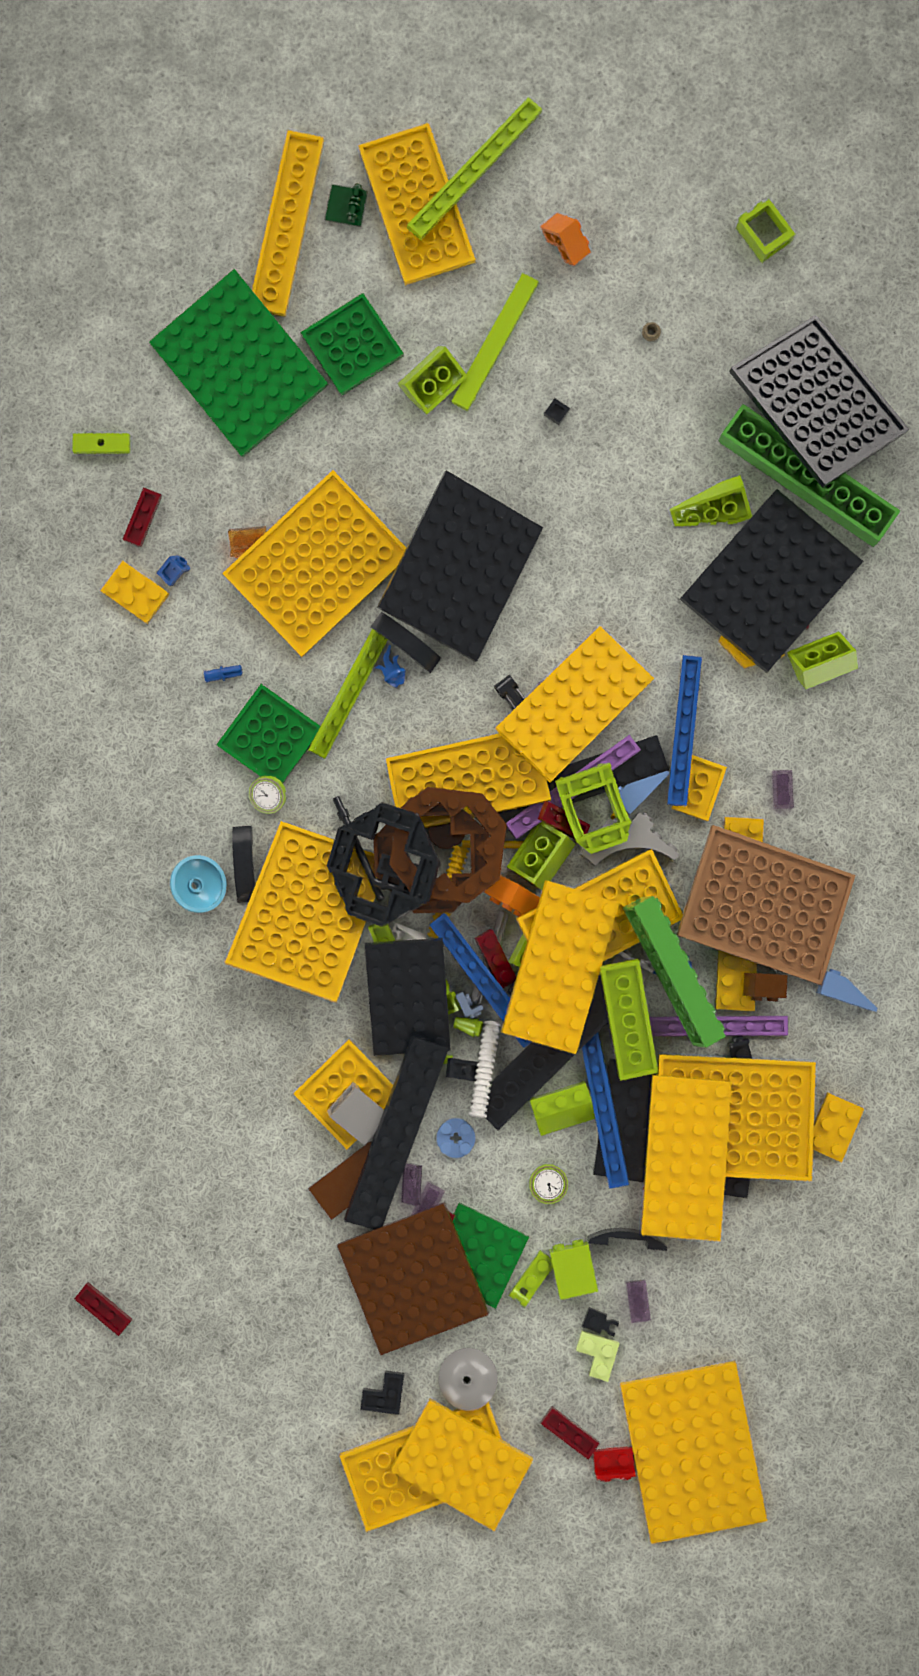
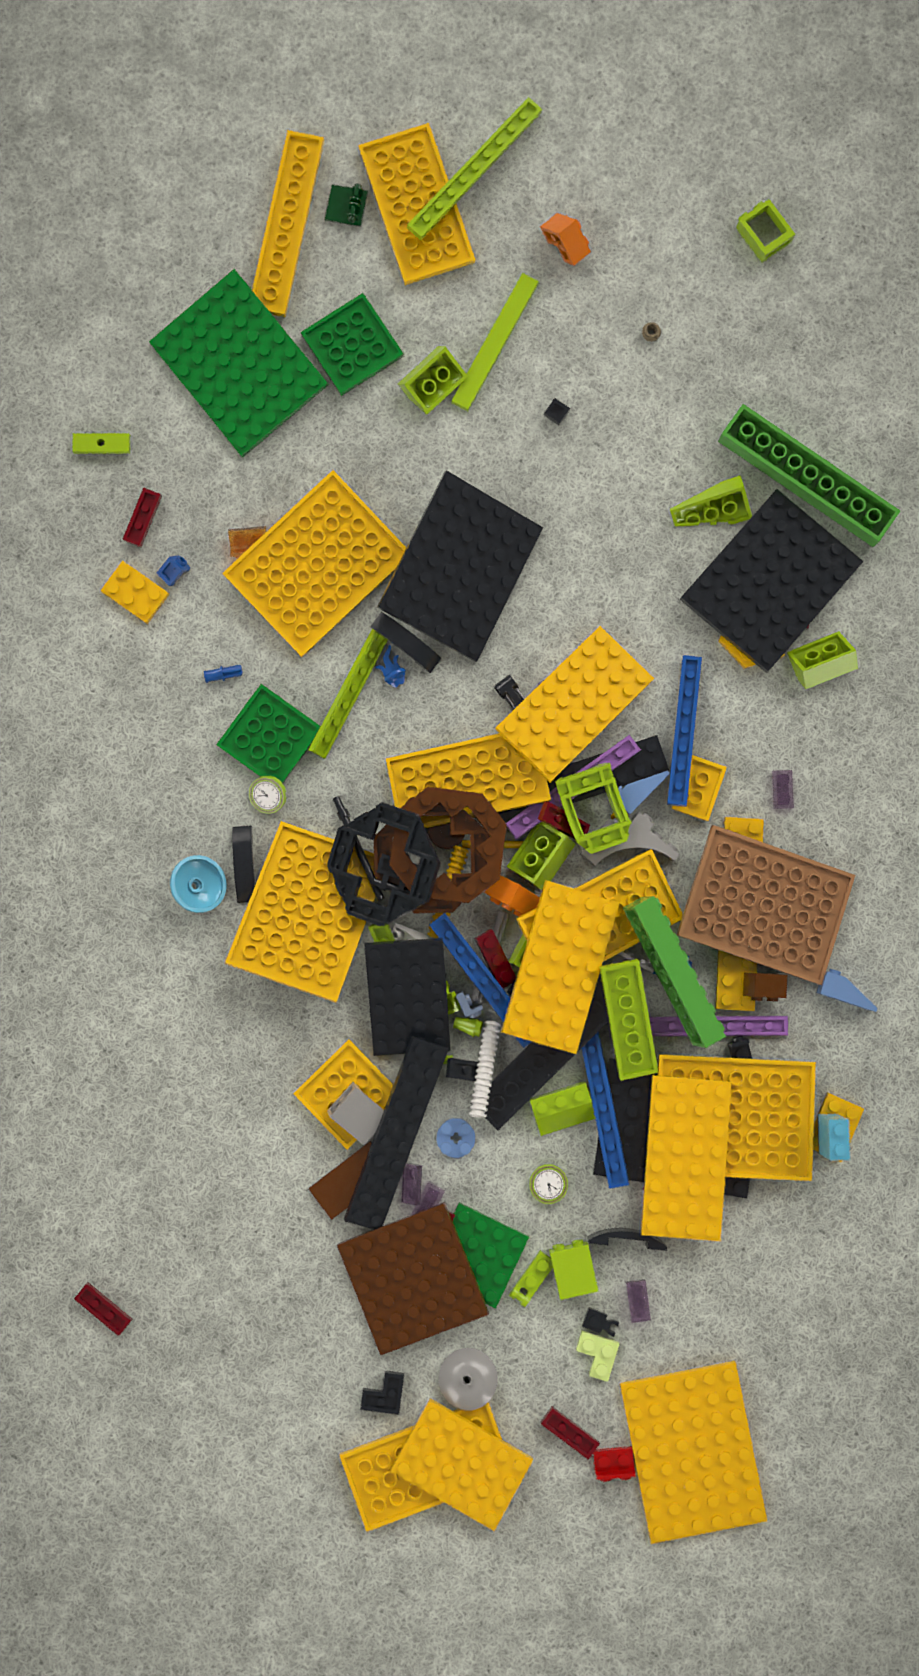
plate [729,315,909,488] -> none
none -> medium azure brick [818,1114,850,1160]

